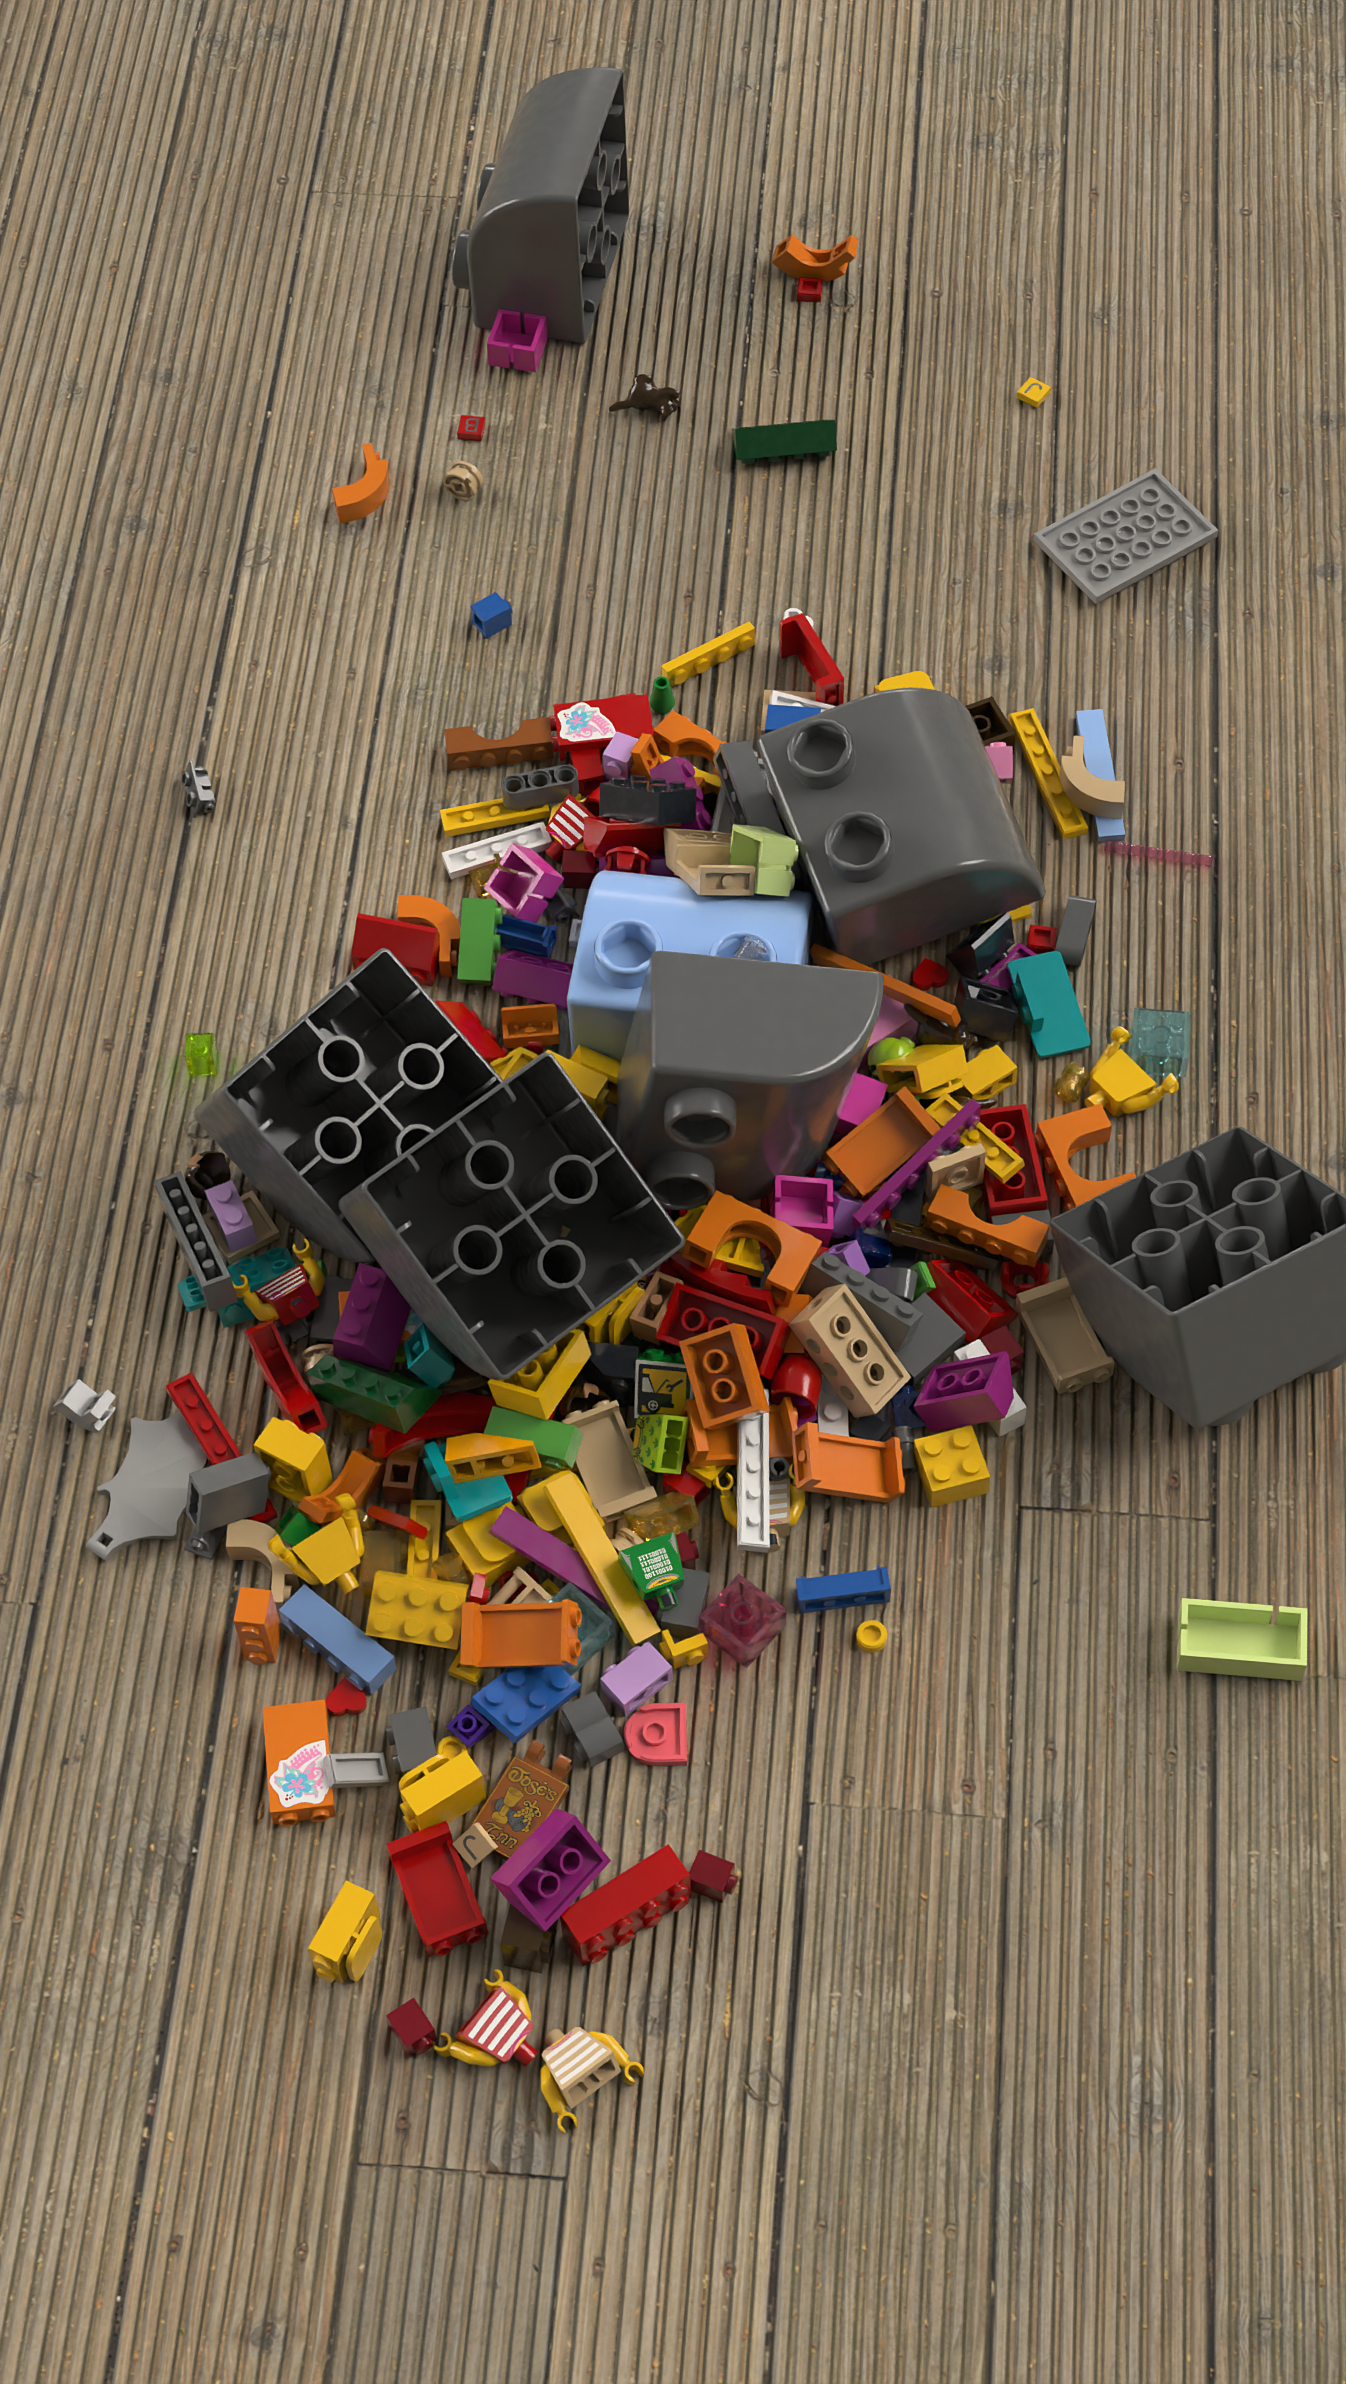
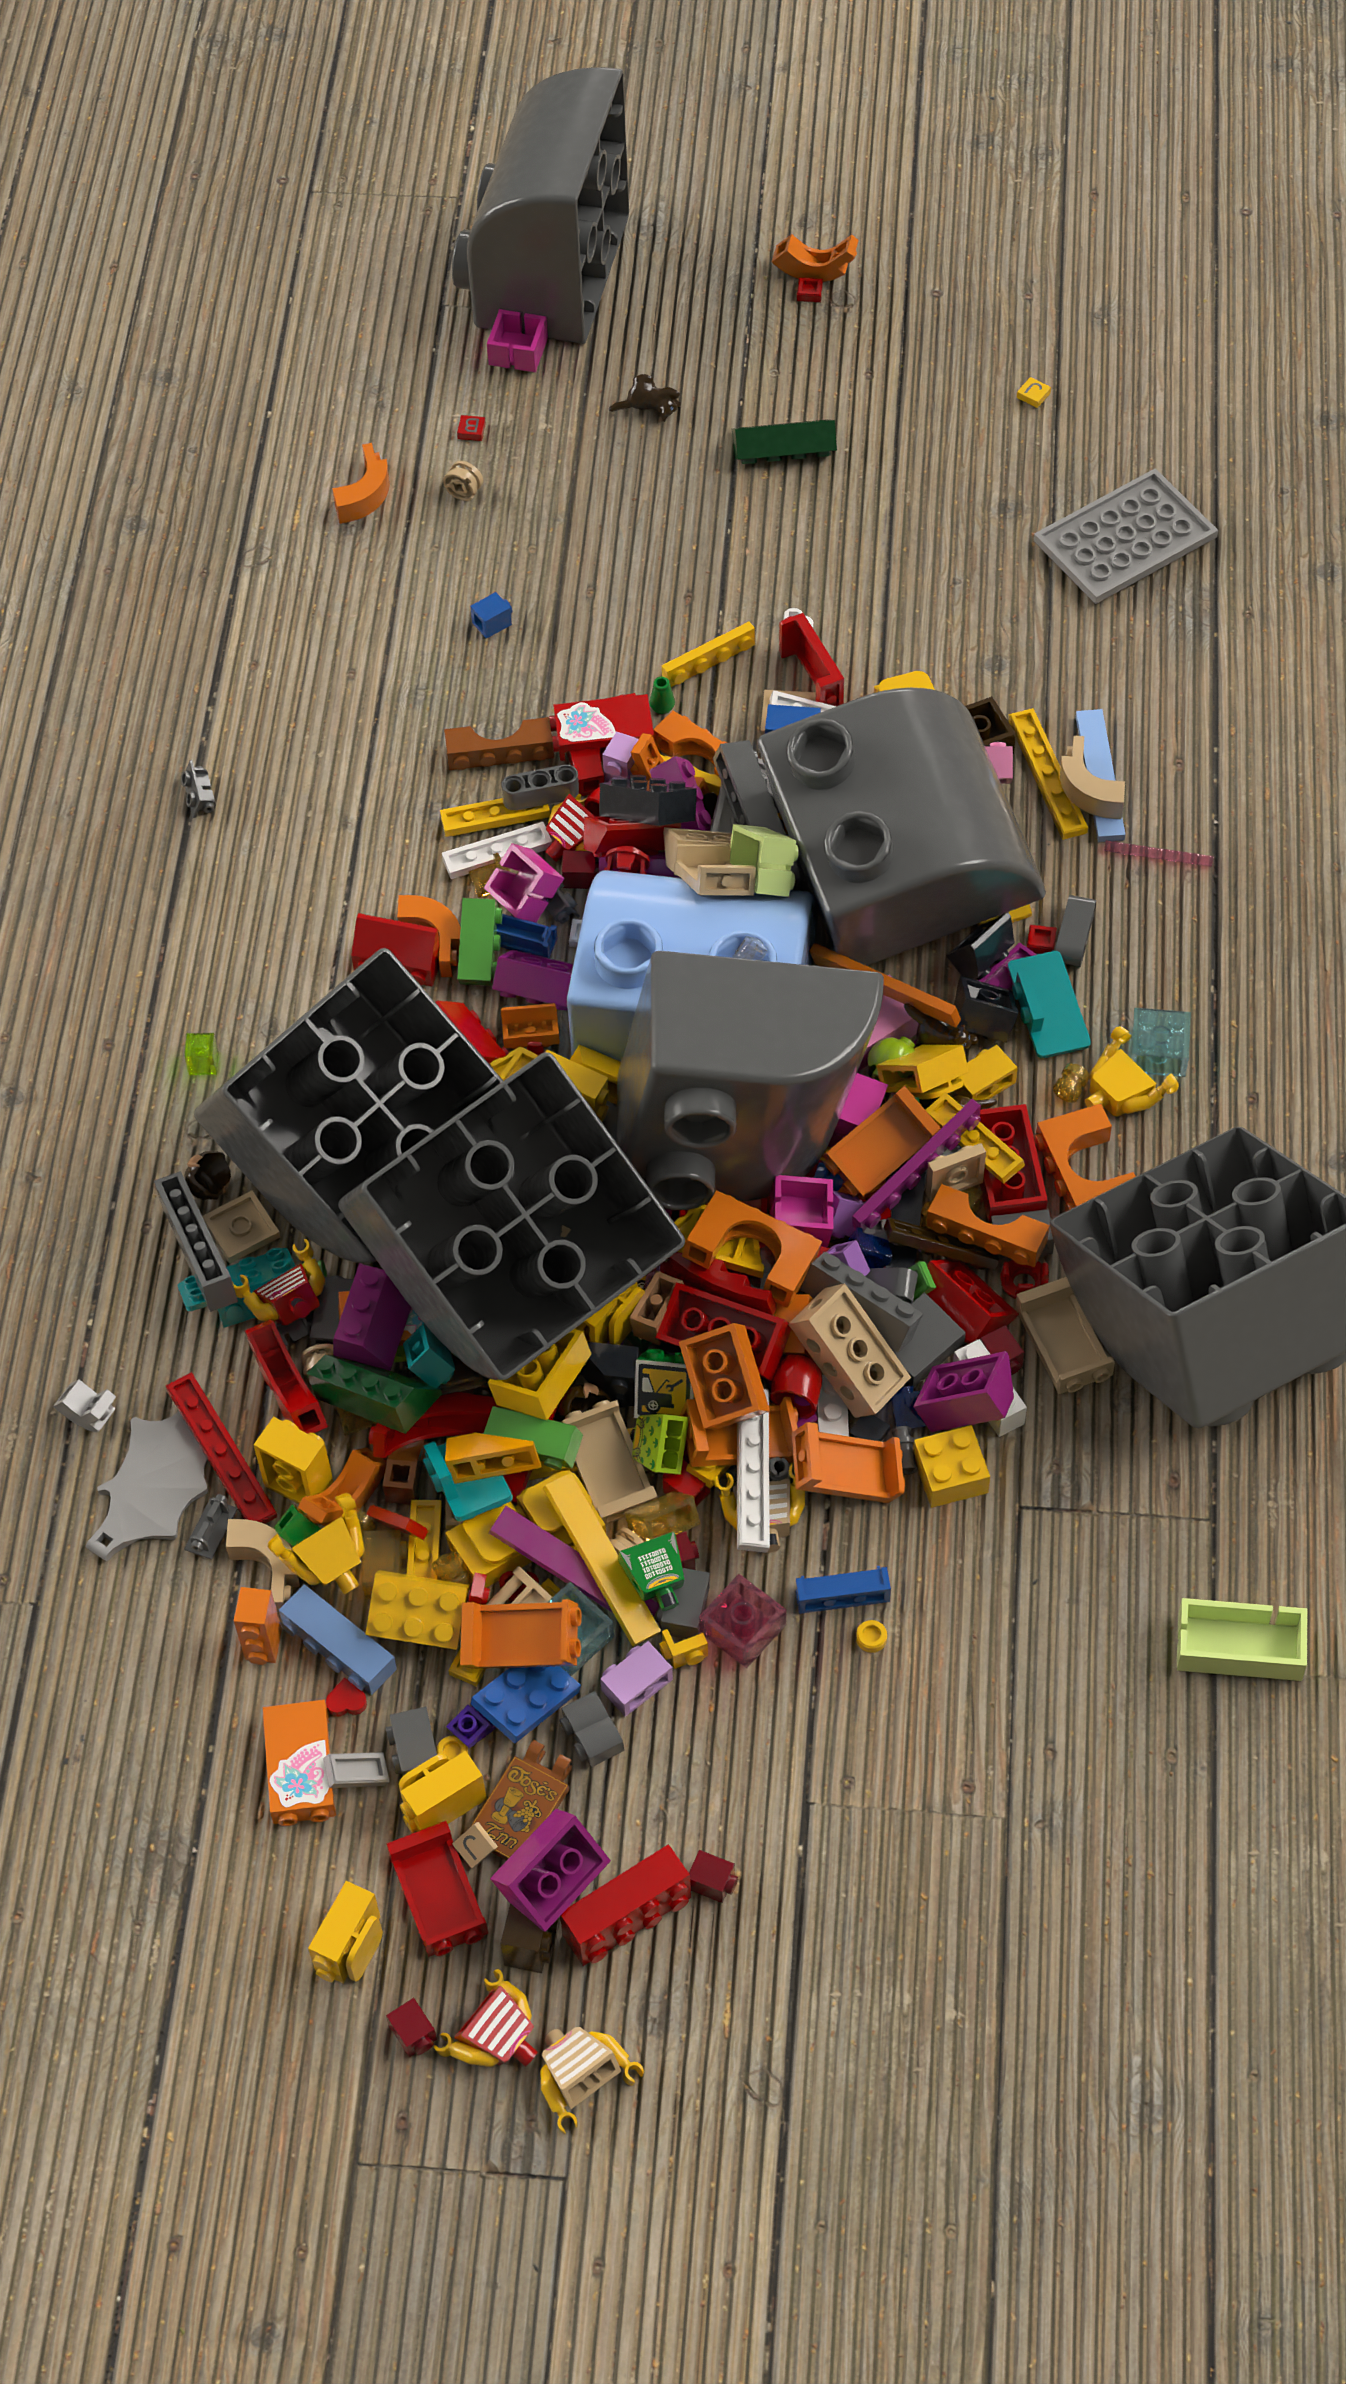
dark grey brick [186,1452,271,1534] -> none
lavender brick [205,1180,257,1253] -> none
coral tile [624,1703,687,1766] -> none
red tile [913,957,948,991] -> none

